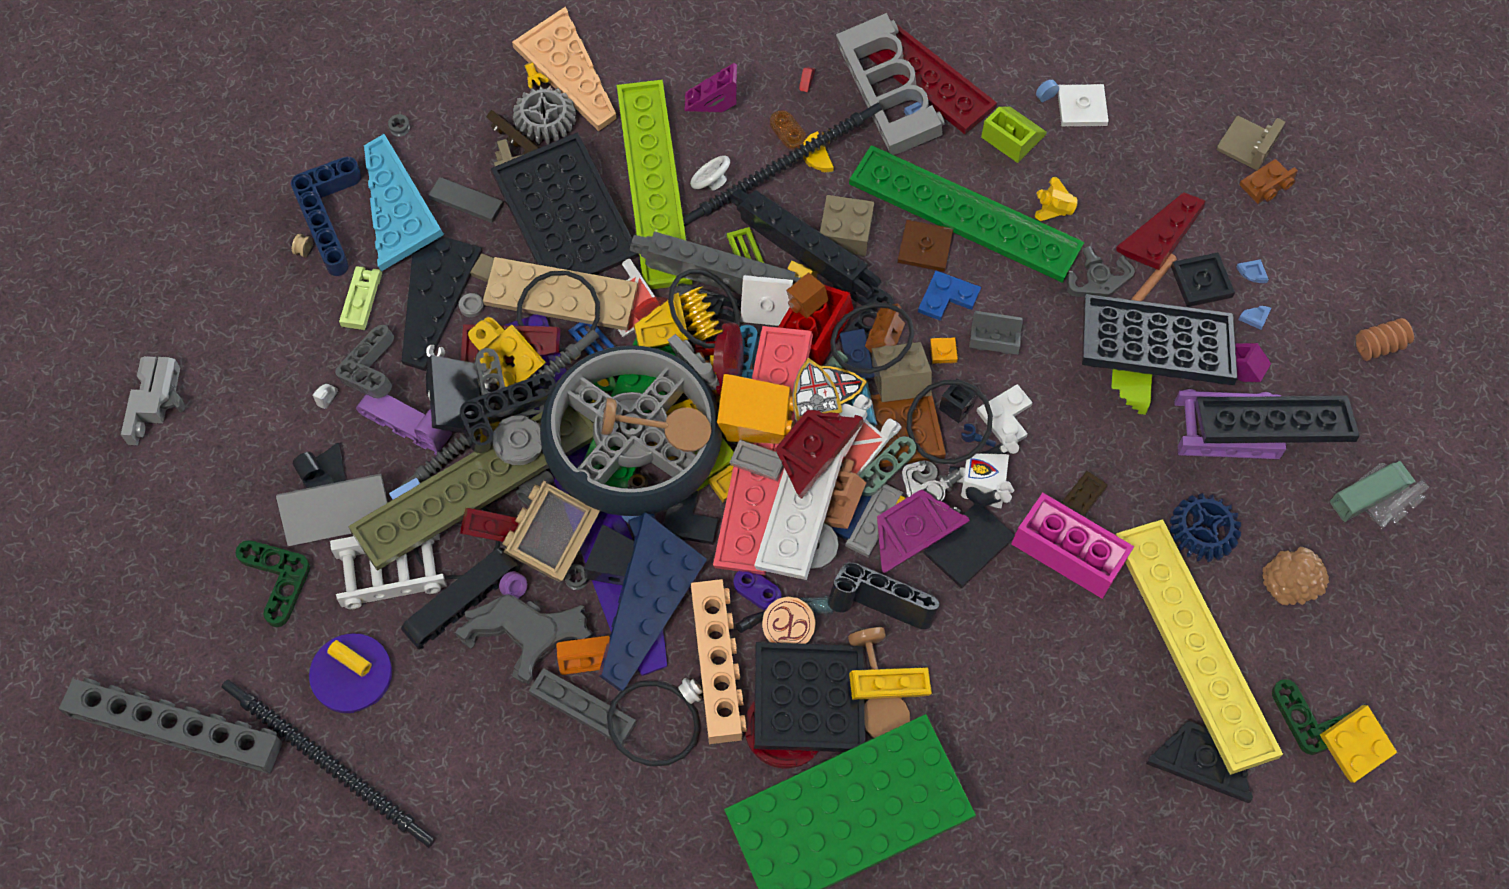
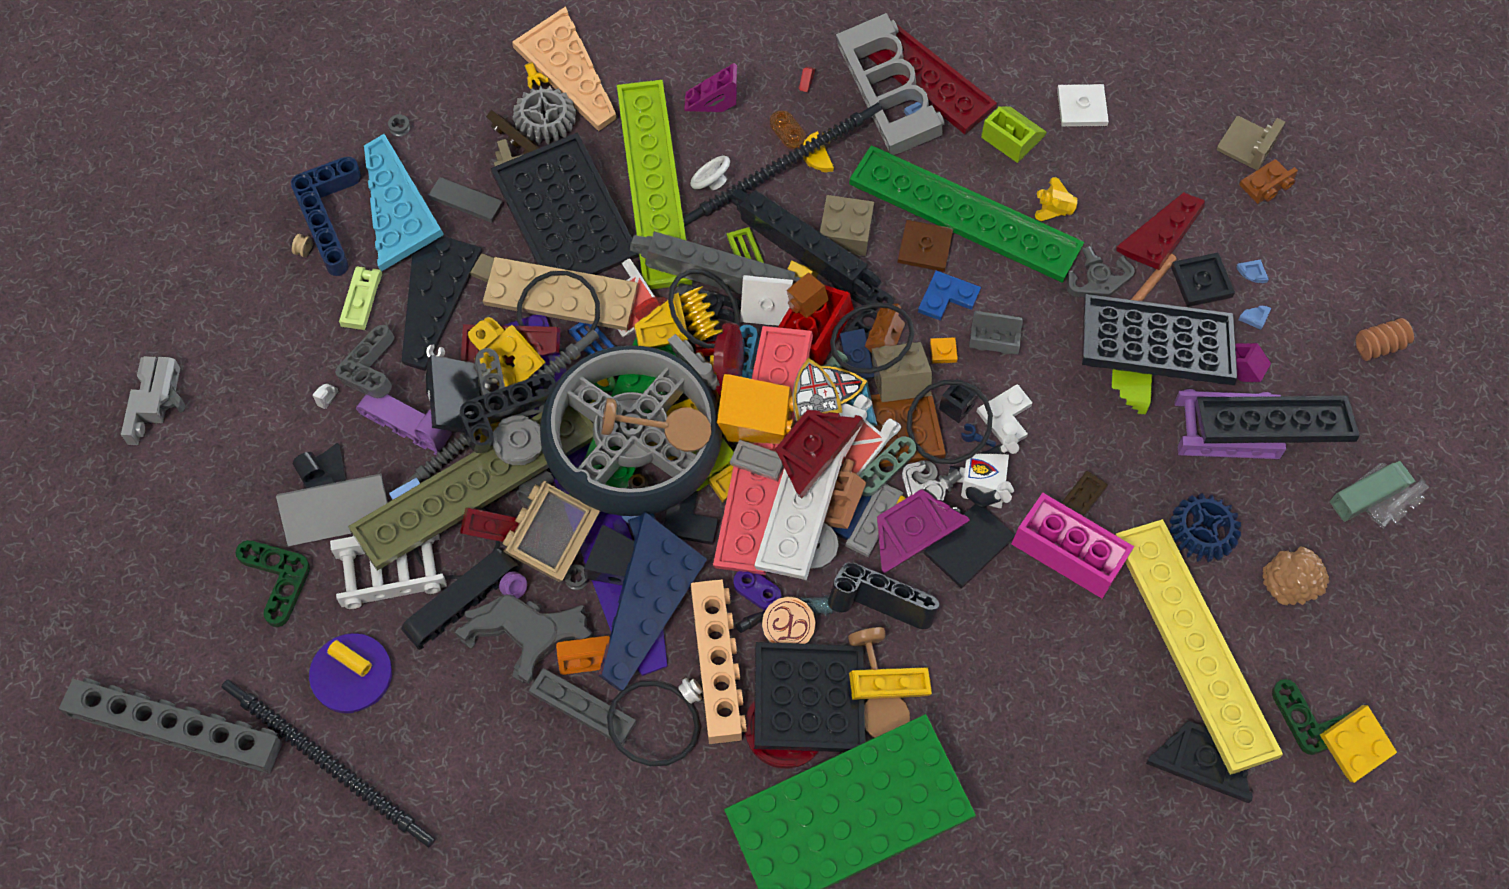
light grey tile [459,293,484,317] -> none
medium blue tile [1036,80,1059,102] -> none

